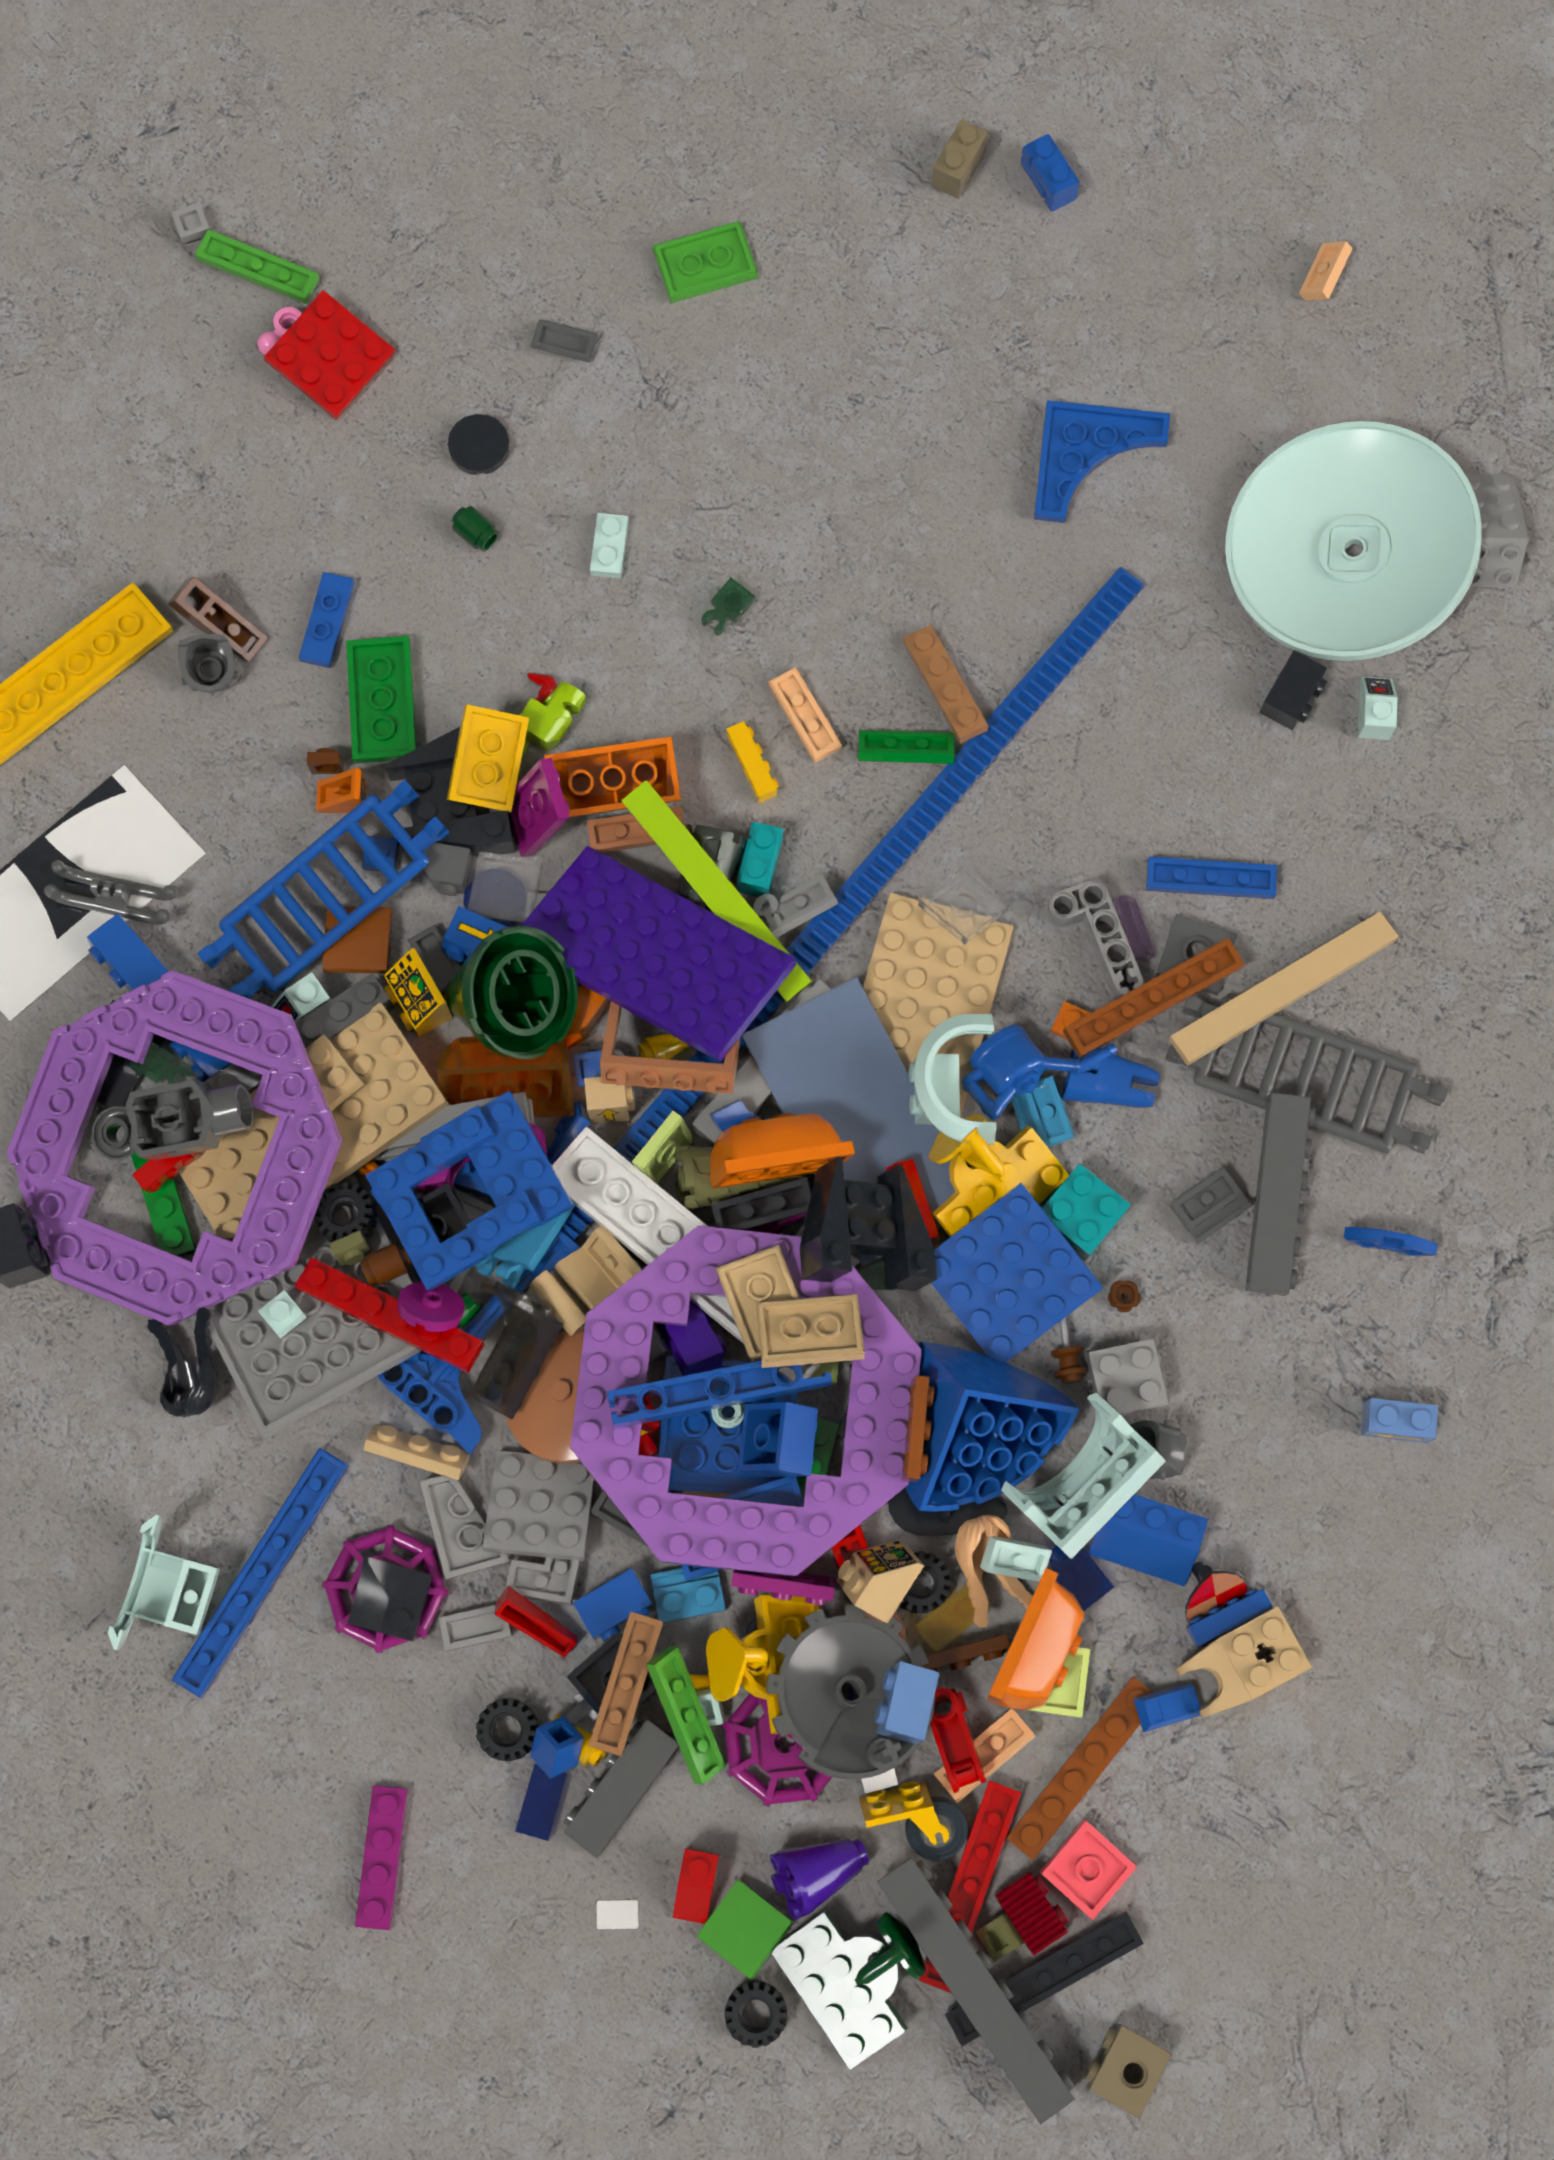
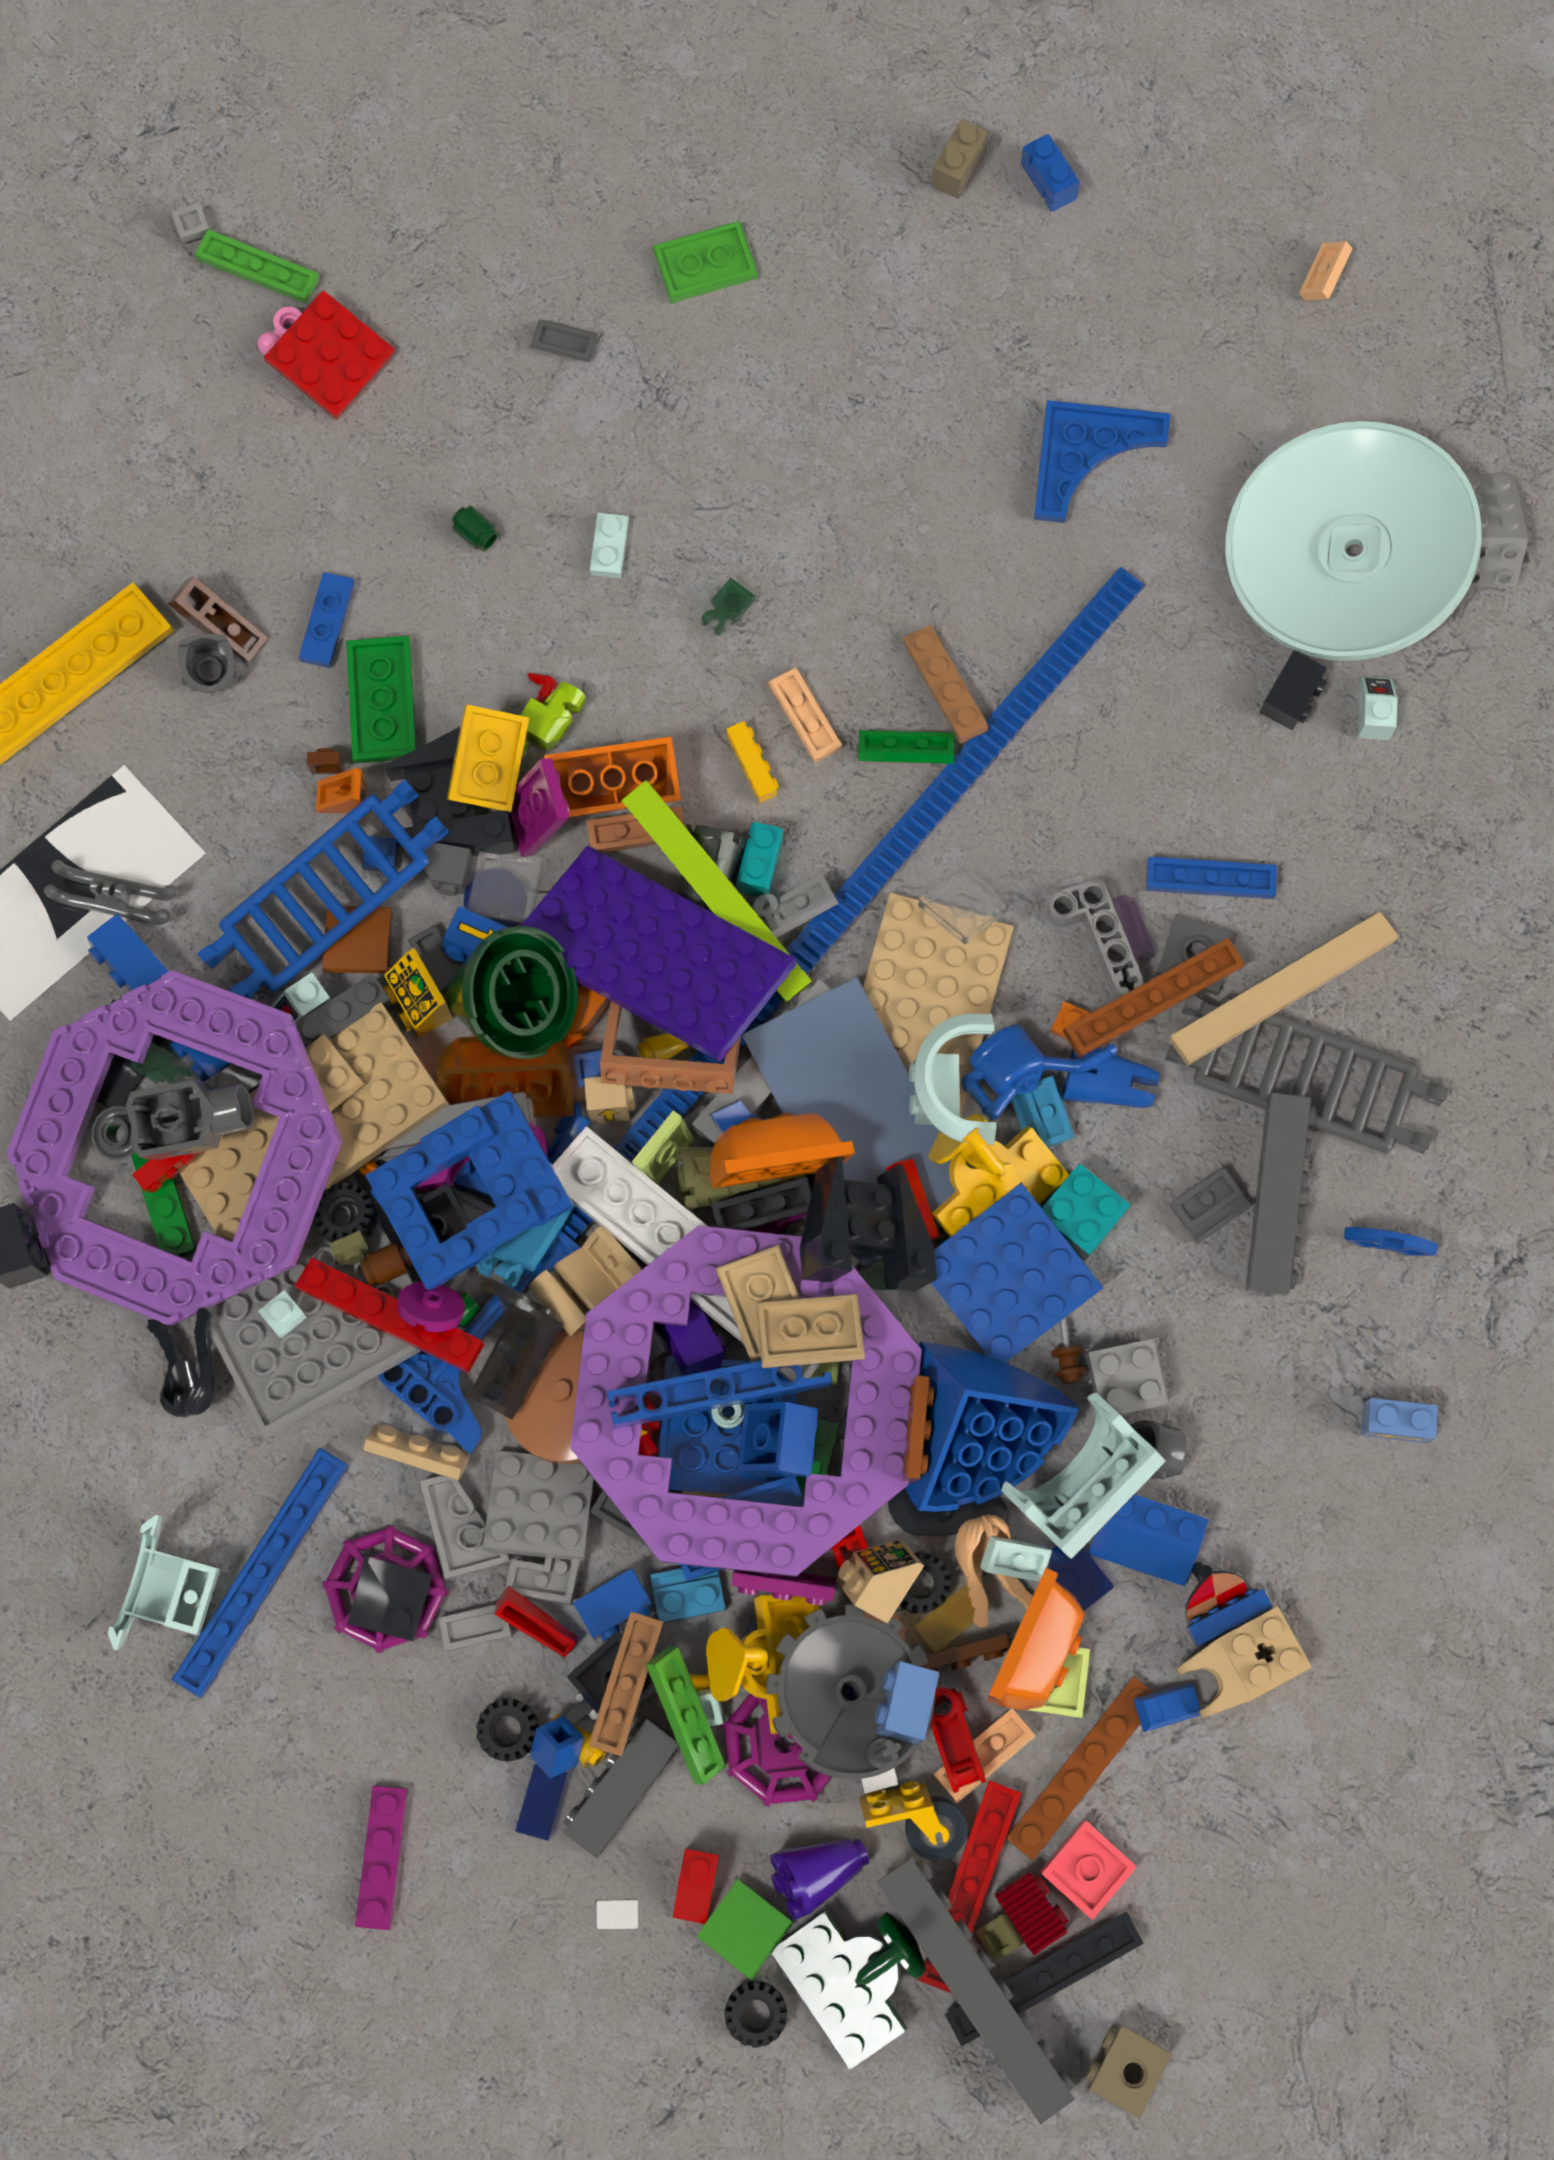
black tile [447,414,510,475] -> none
reddish brown plate [1108,1280,1141,1313] -> none

